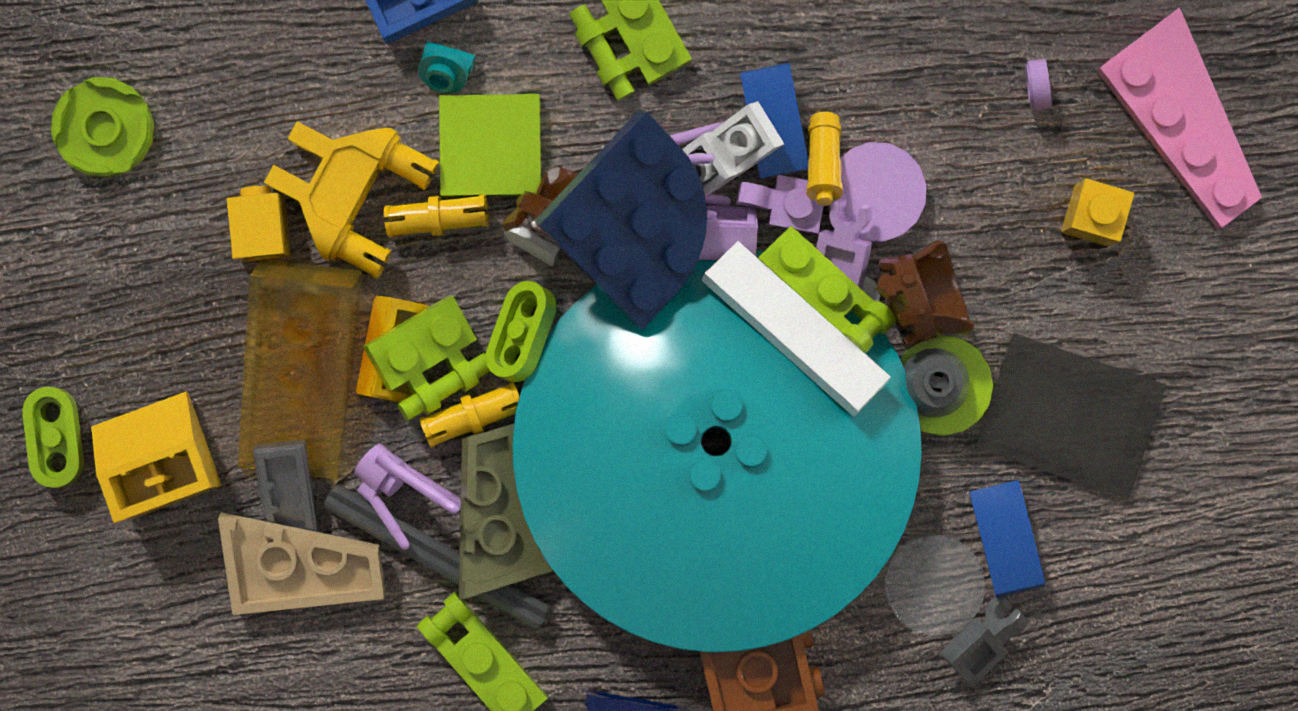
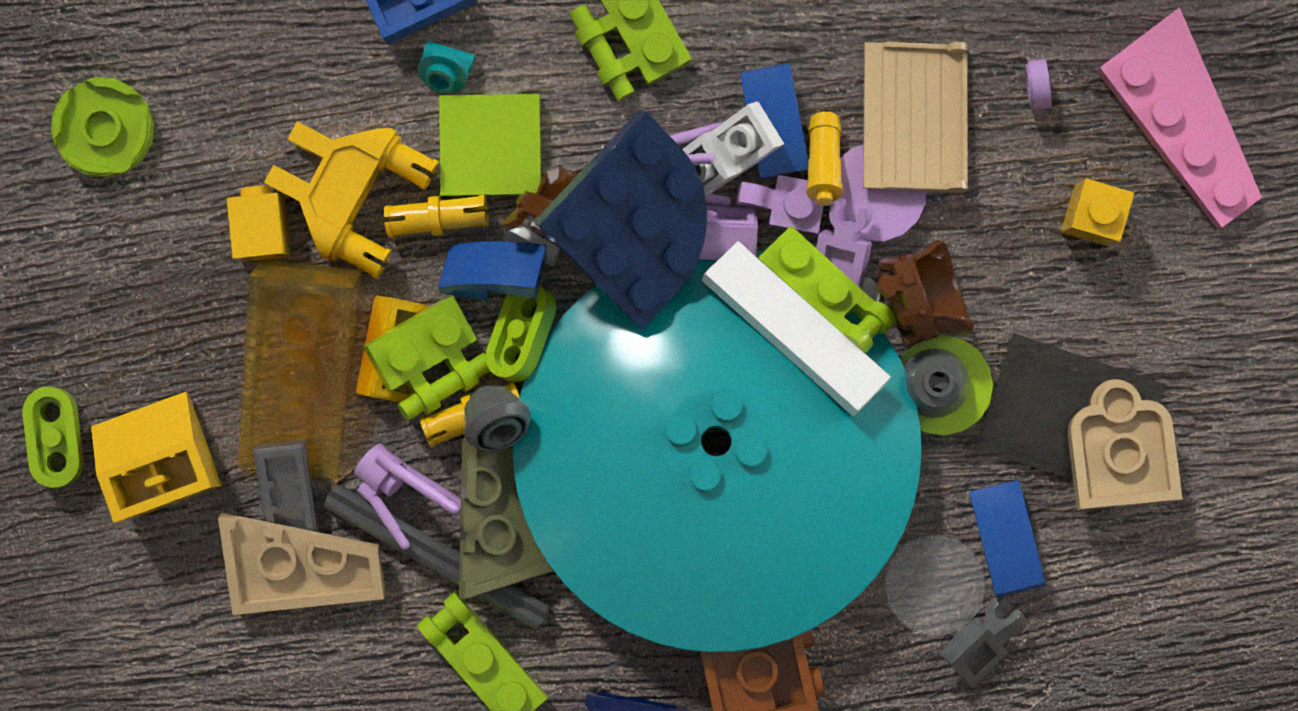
none -> blue slope [438,241,547,301]
none -> dark grey cone [464,385,531,452]
none -> tan piece [863,42,968,193]
none -> tan plate [1068,379,1183,511]

